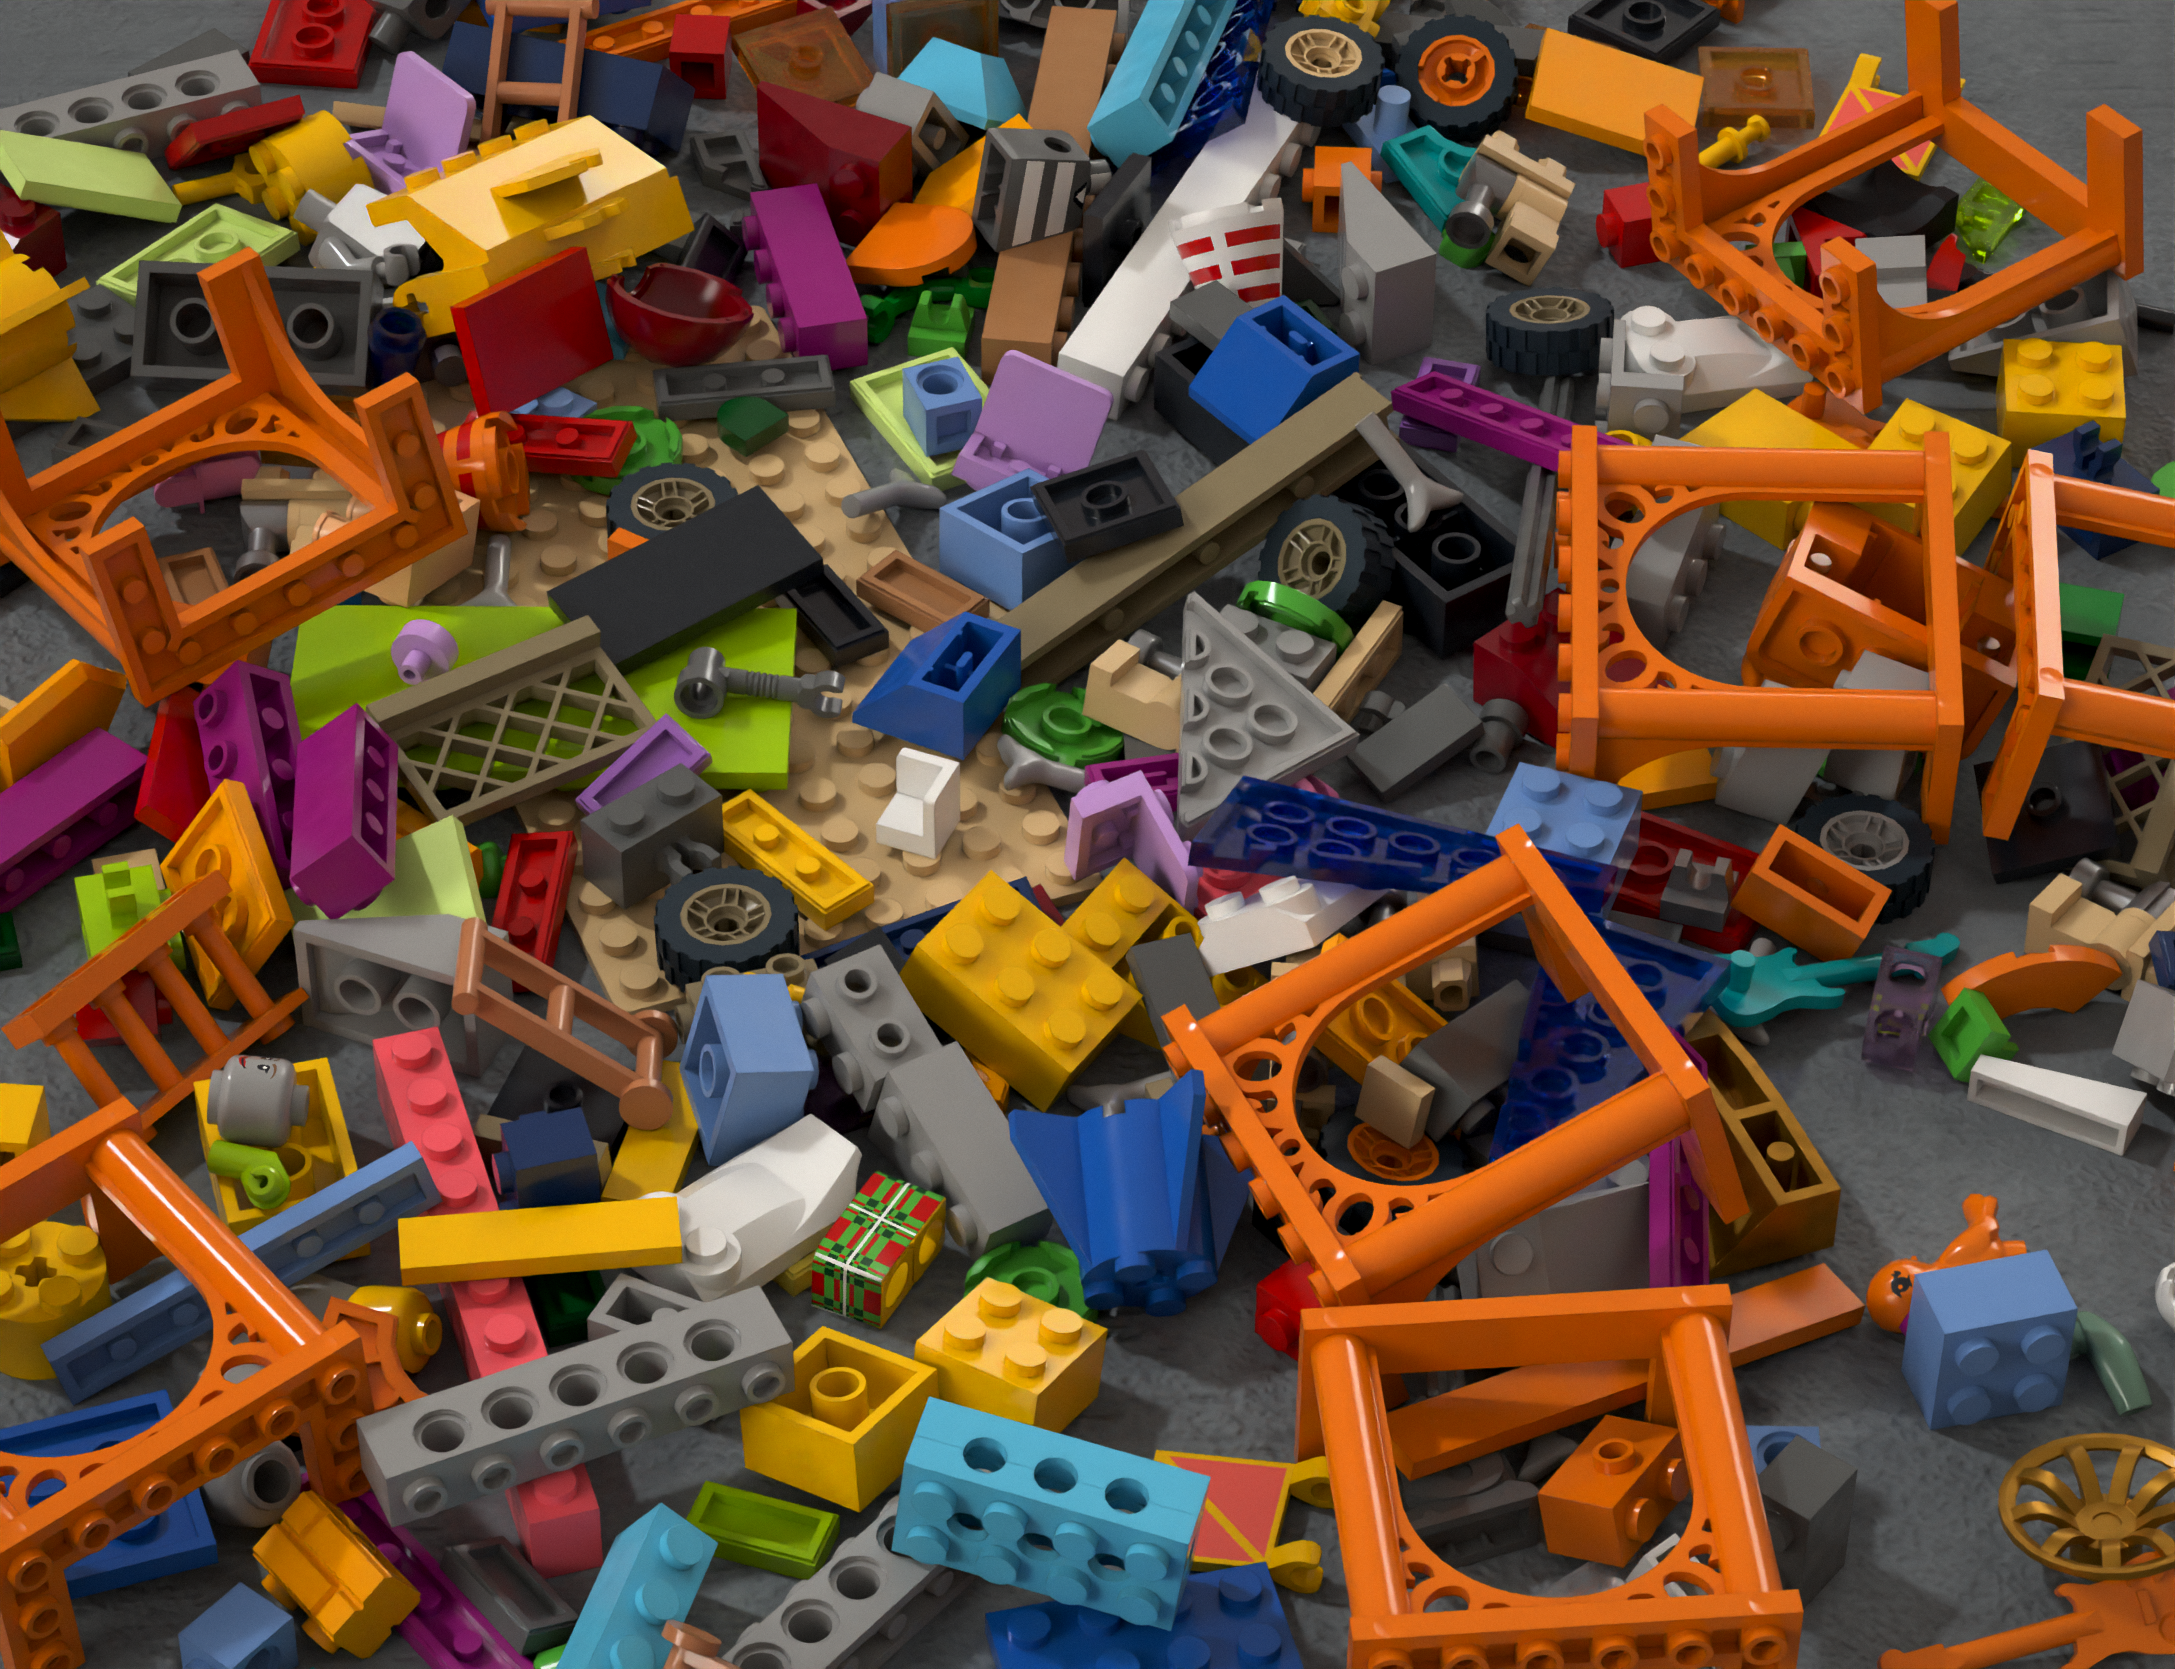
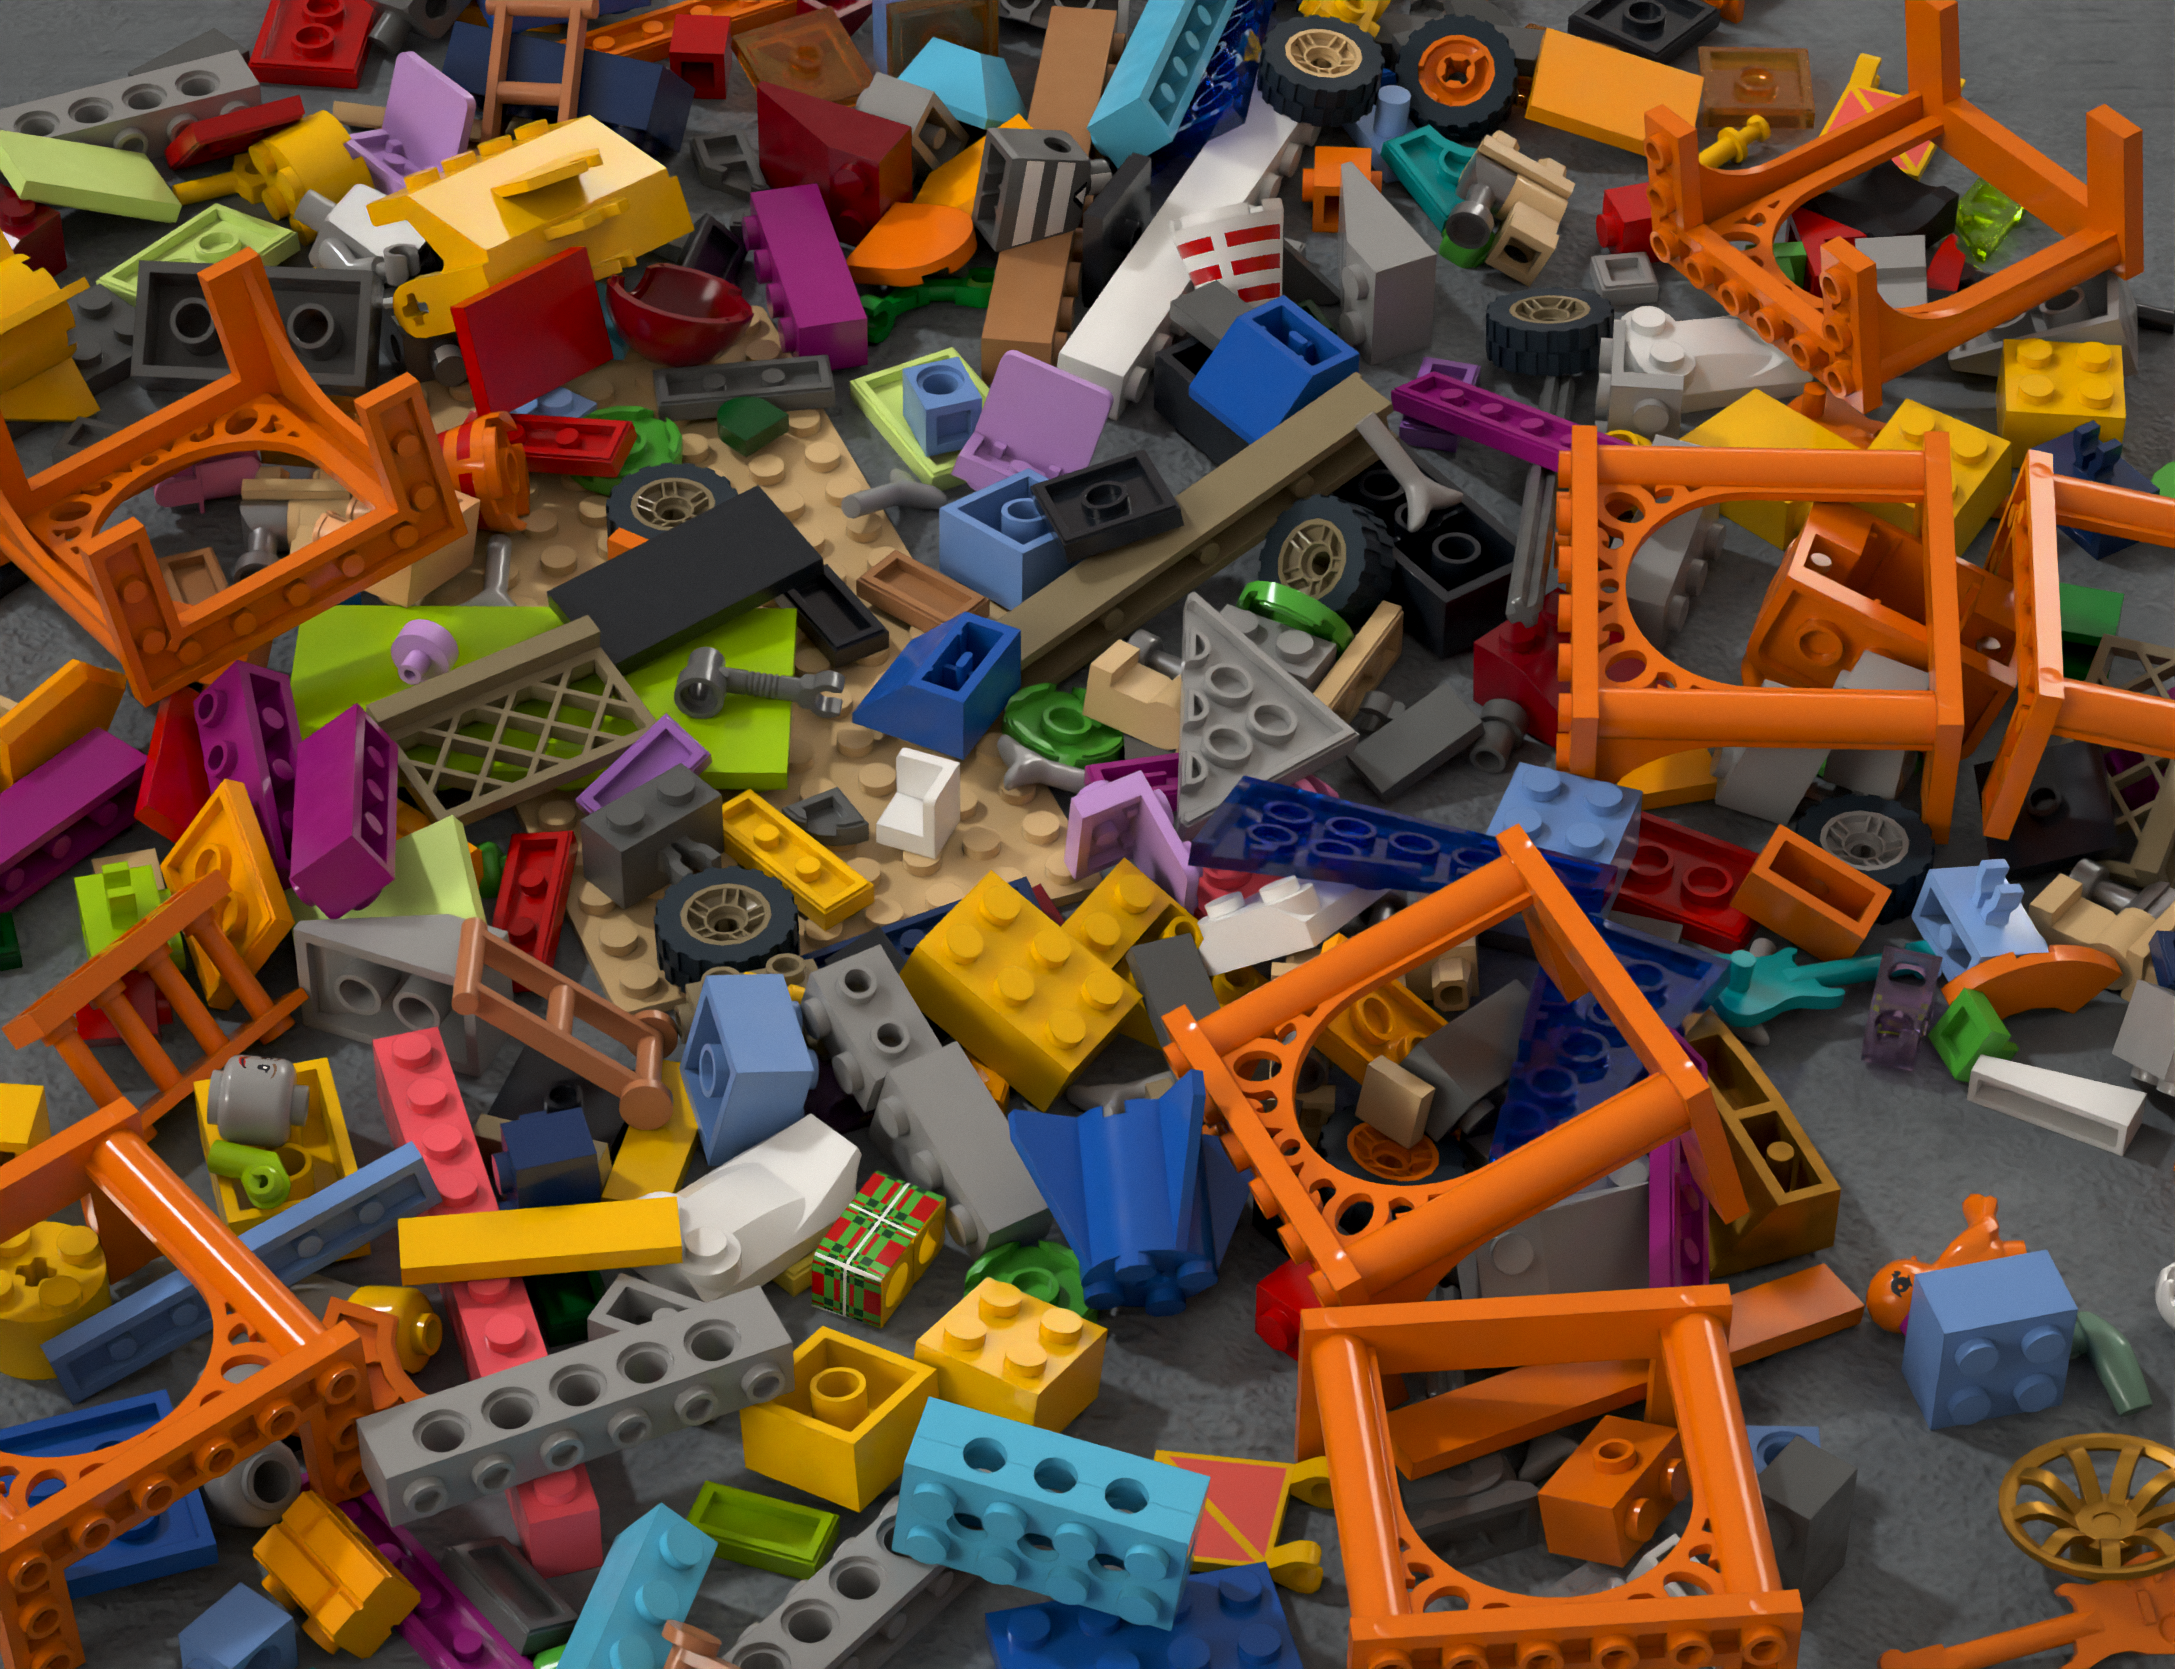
clear blue cone [367,307,427,388] -> none
bright green tile [908,291,975,360] -> none
flat silver tile [1659,848,1739,933] -> none
none -> dark grey tile [782,787,869,846]
none -> light grey tile [1589,252,1659,306]
none -> light blue brick [1911,859,2049,982]

